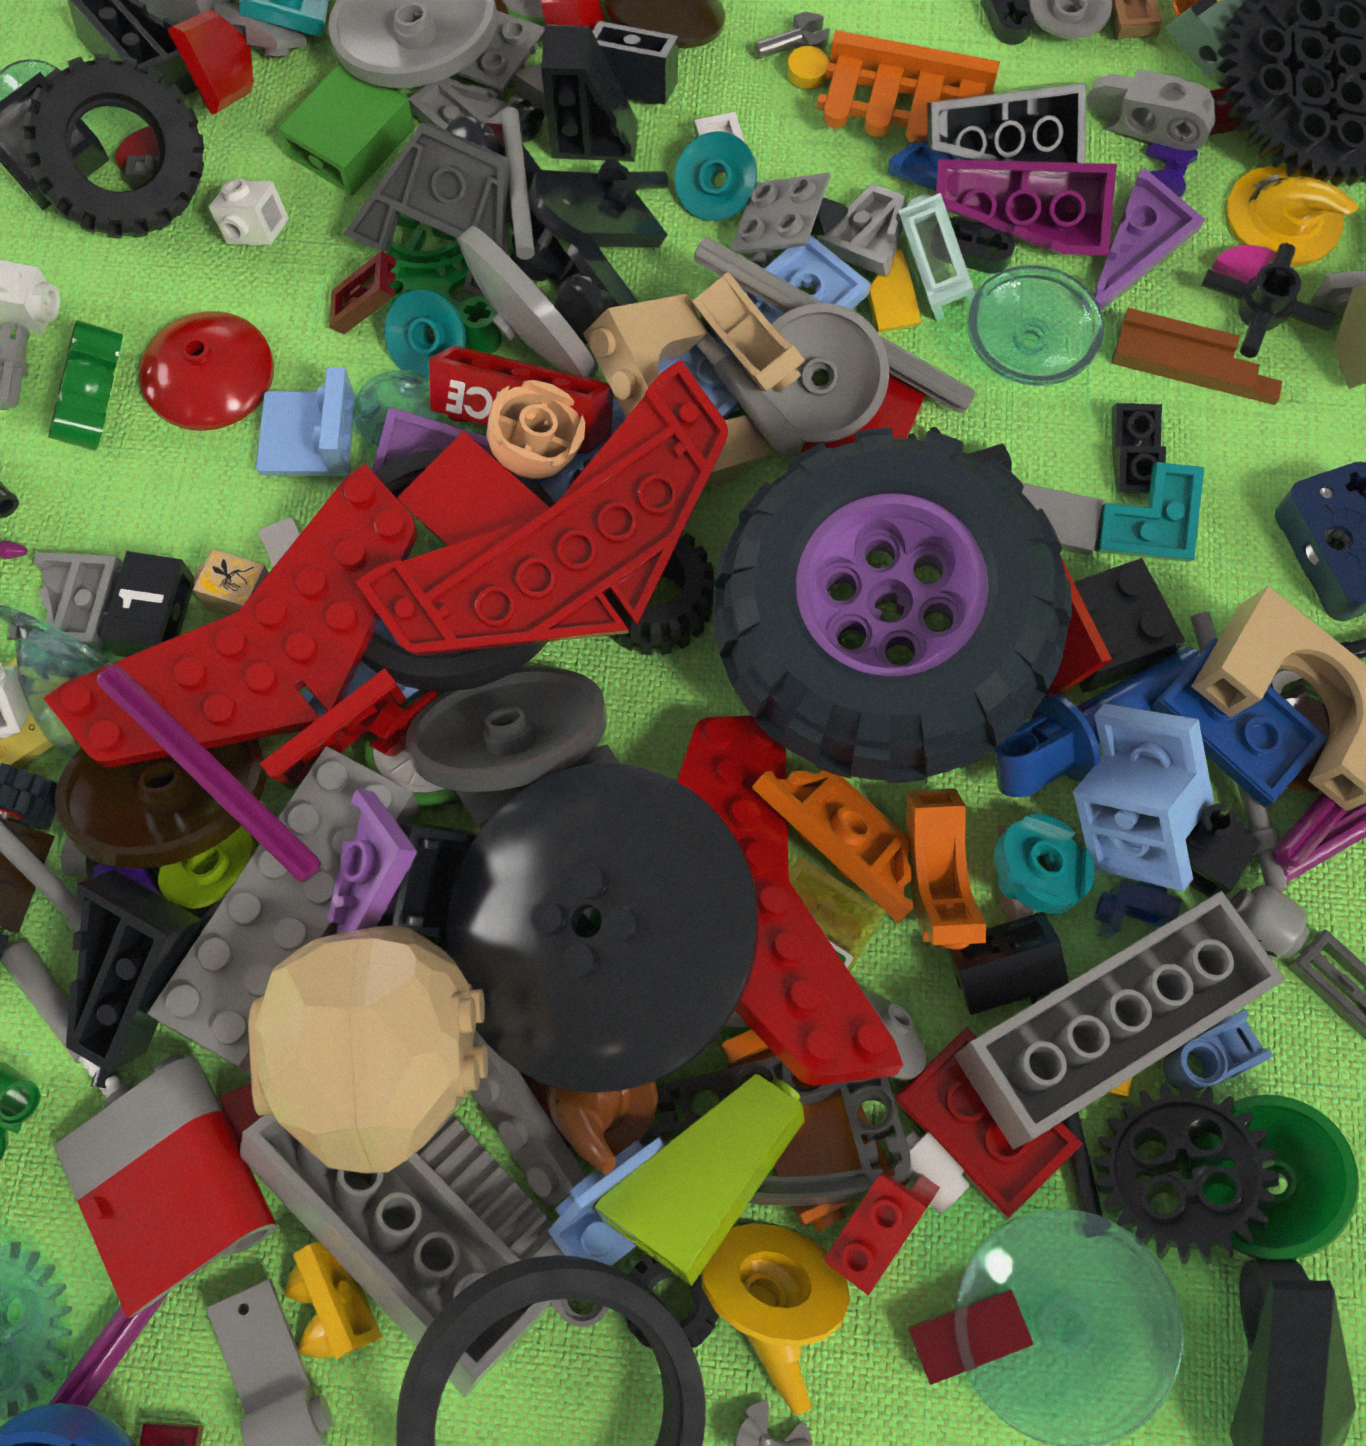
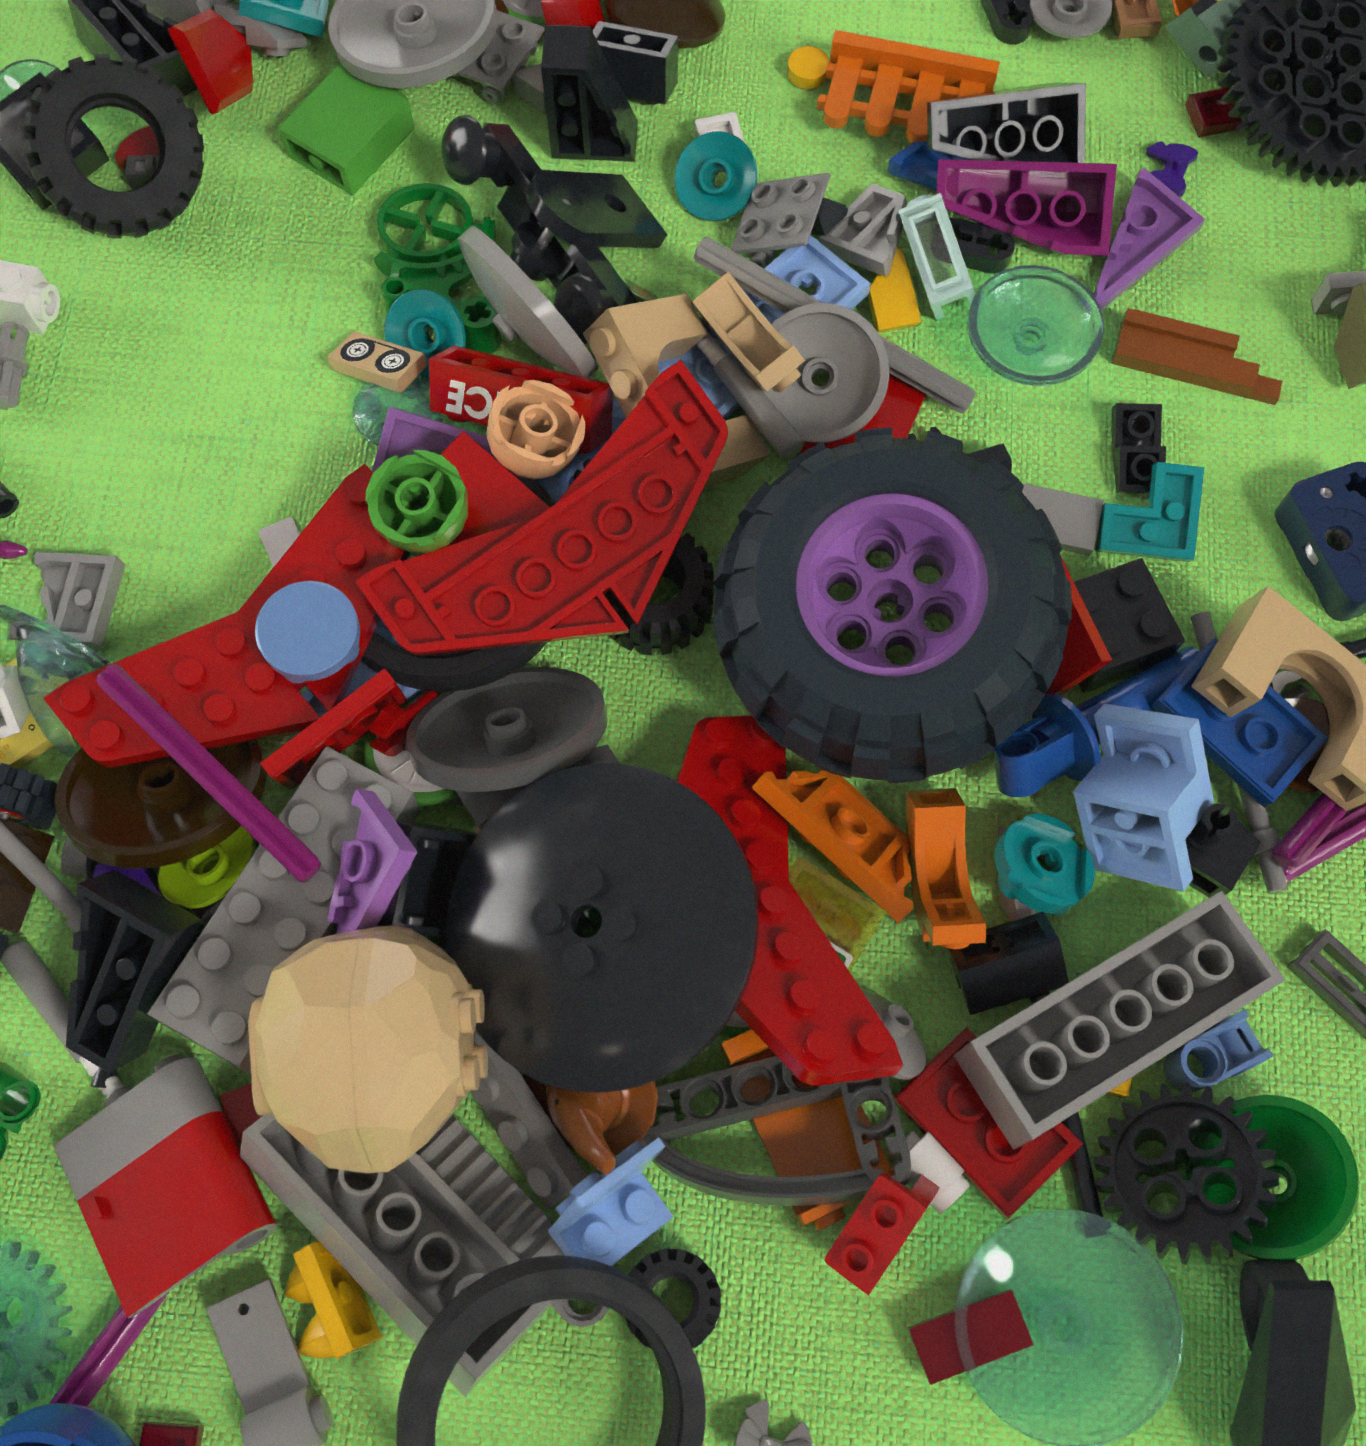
green piece [48,320,123,451] -> none
black brick [99,551,194,657] -> none
red dish [139,311,274,431] -> none
tan brick [193,549,269,616] -> none
white brick [209,178,289,246] -> none
light blue bracket [256,367,356,476] -> none
dark red tile [329,251,396,334] -> none
dark grey wing [343,122,509,297] -> none
light grey wing [408,78,518,129] -> none
light grey bar [501,107,535,259] -> none
black bush [509,97,544,143] -> none
lime slope [594,1073,805,1286] -> none
black bar [595,159,669,203] -> none
yellow piece [701,1223,850,1415] -> none
flat silver bar [753,12,830,59] -> none
light grey piece [1086,69,1215,151] -> none
bracket [1094,880,1182,939] -> none
black bar [1201,243,1336,358] -> none
dark pink tile [1212,245,1276,283] -> none
yellow piece [1226,165,1358,267] -> none
light grey head [1230,885,1309,960] -> none
none -> medium blue tile [255,581,360,683]
none -> tan tile [327,331,428,393]
none -> bright green cylinder [366,450,468,554]
none -> sticker [626,279,658,301]

